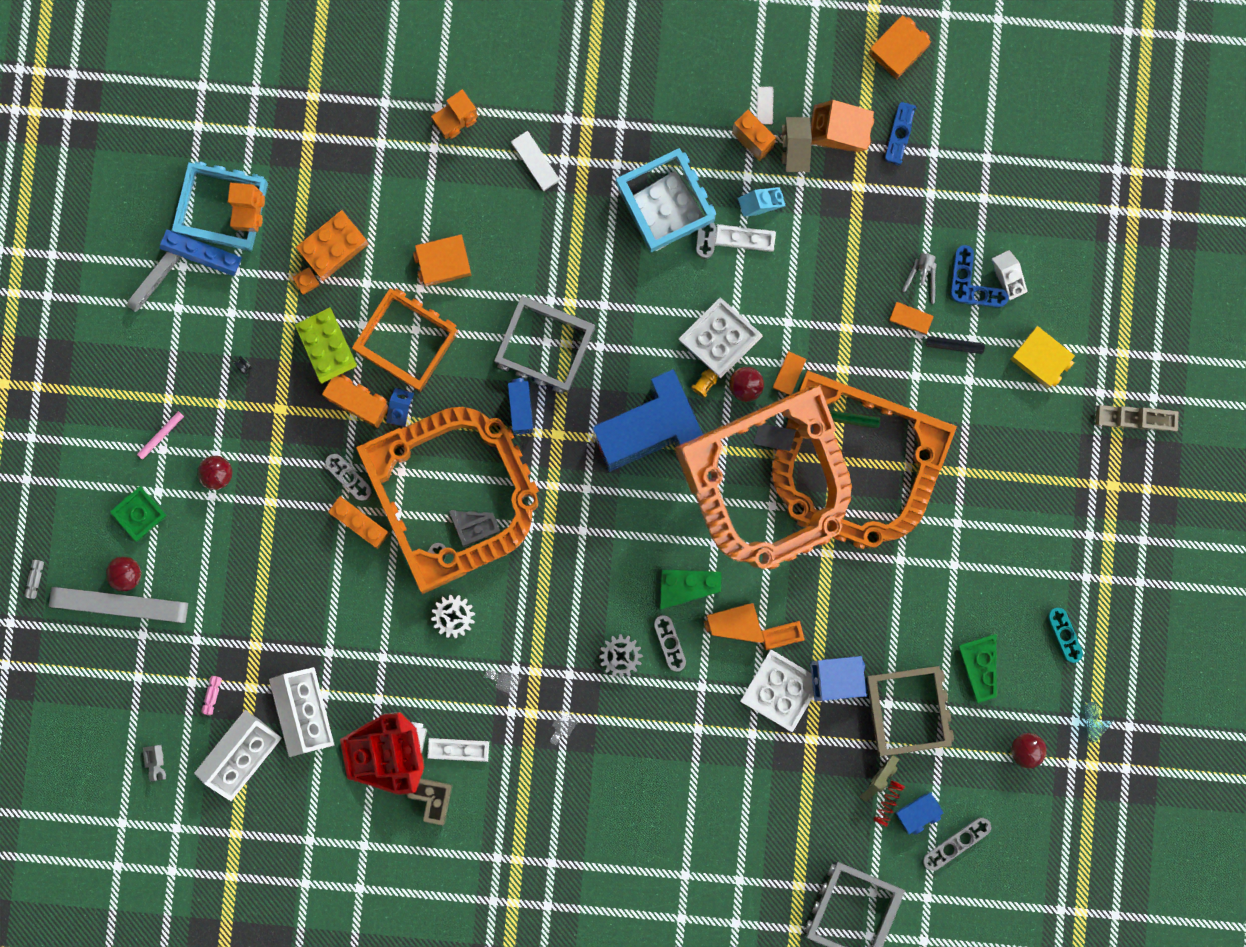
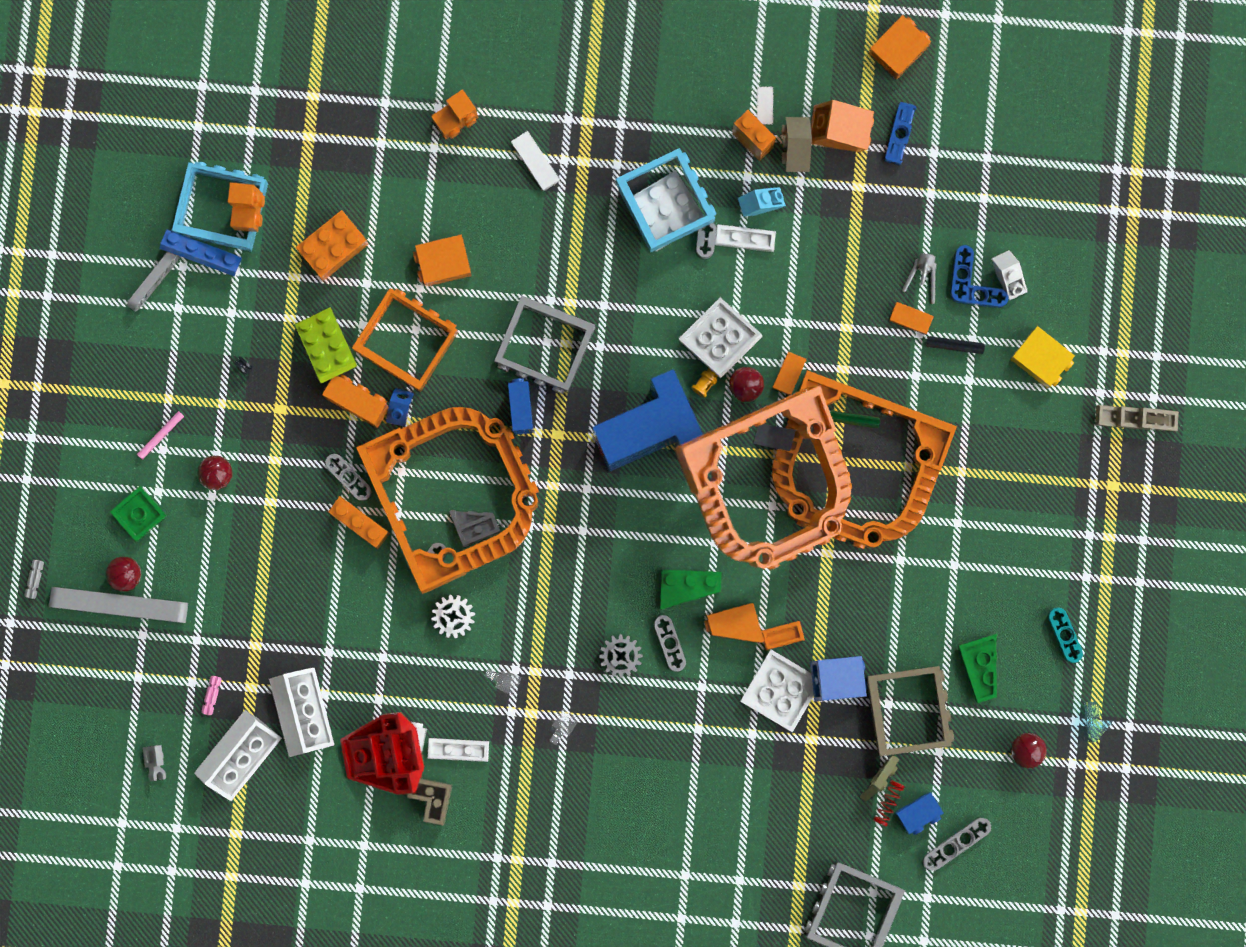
orange plate [292,267,320,295] -> none

